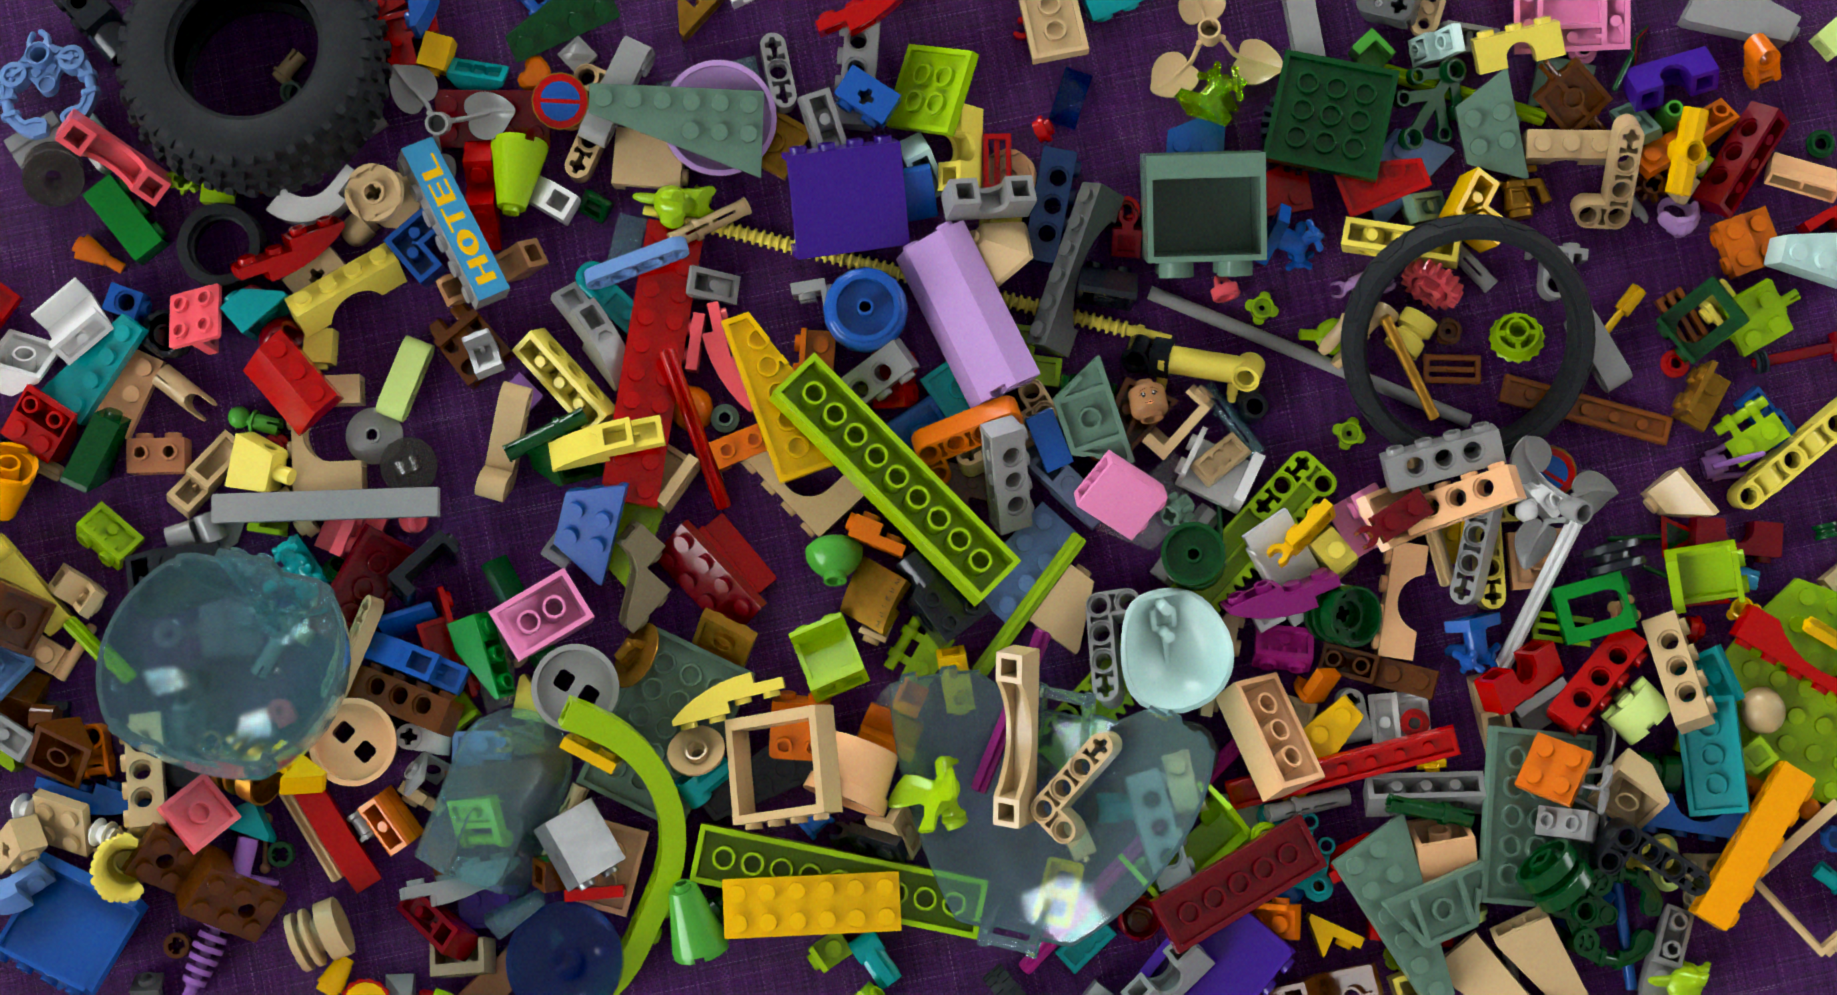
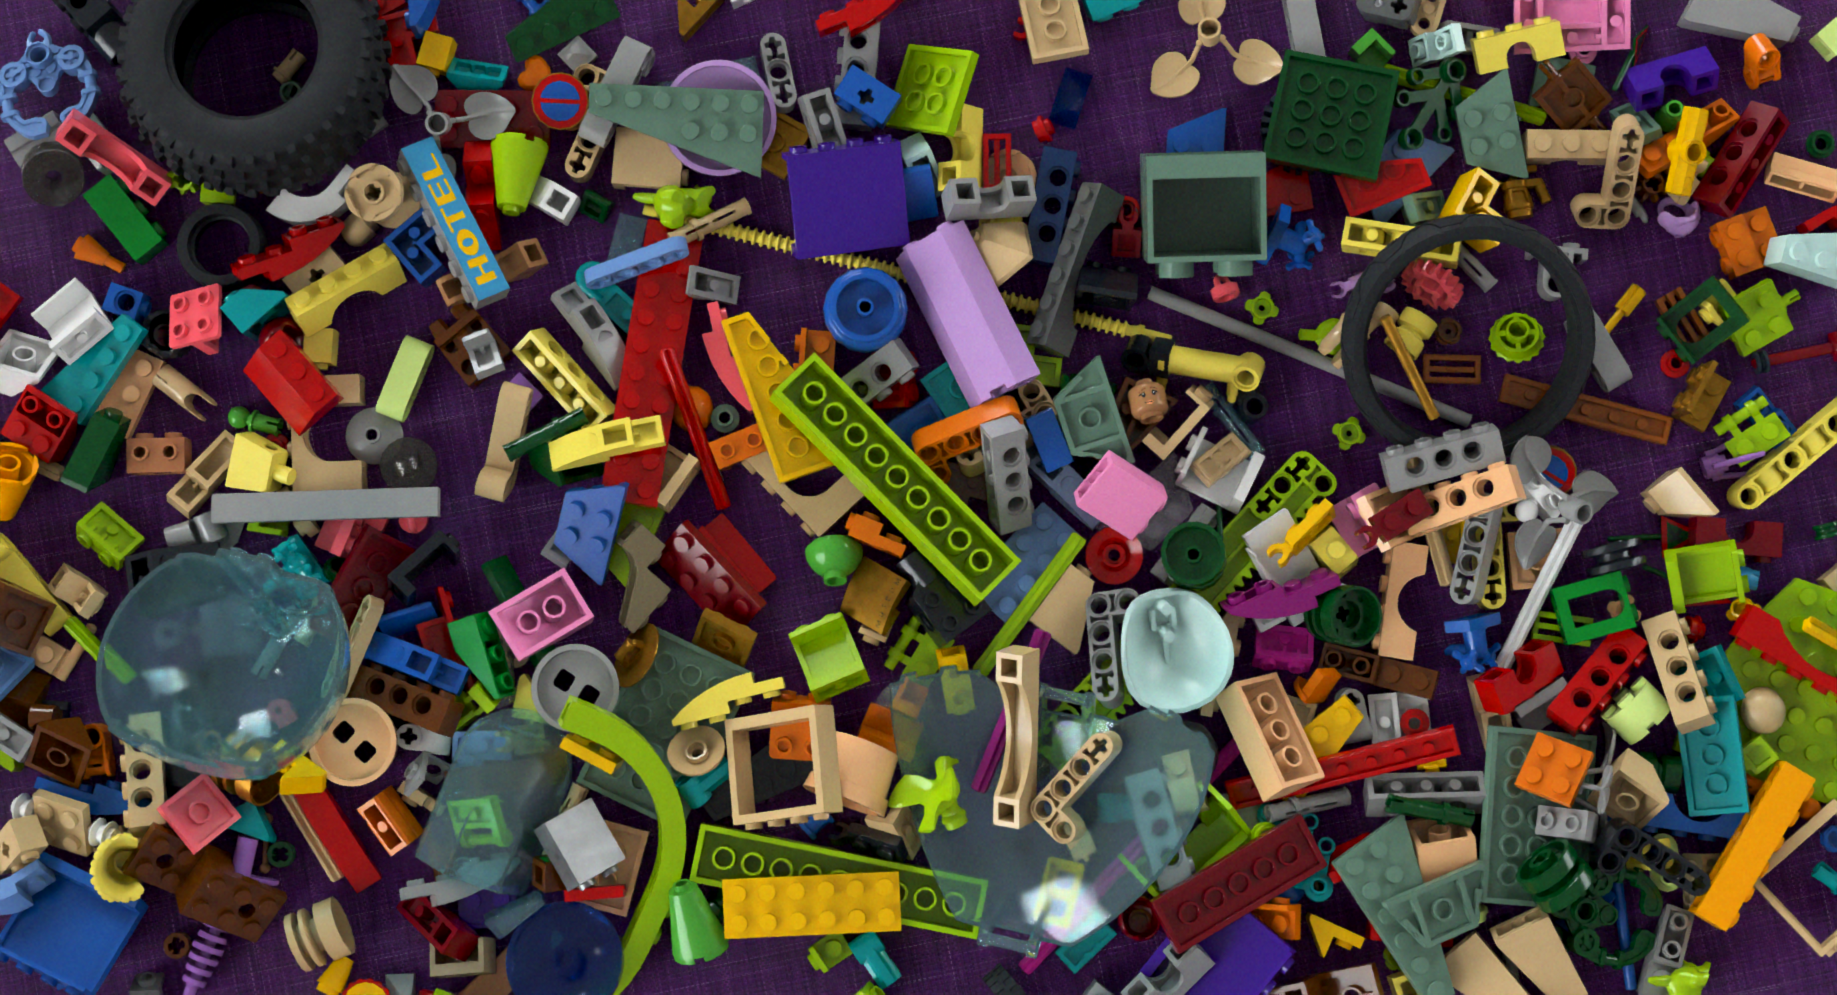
light grey bush [346,811,375,844] -> none
coral plate [682,312,707,374] -> none
light grey bracket [790,278,832,307] -> none
sand green gear [1160,491,1196,527] -> none
clear neon green piece [1175,61,1247,126] -> none
none -> lime tile [463,680,502,715]
none -> red dish [1085,527,1143,584]

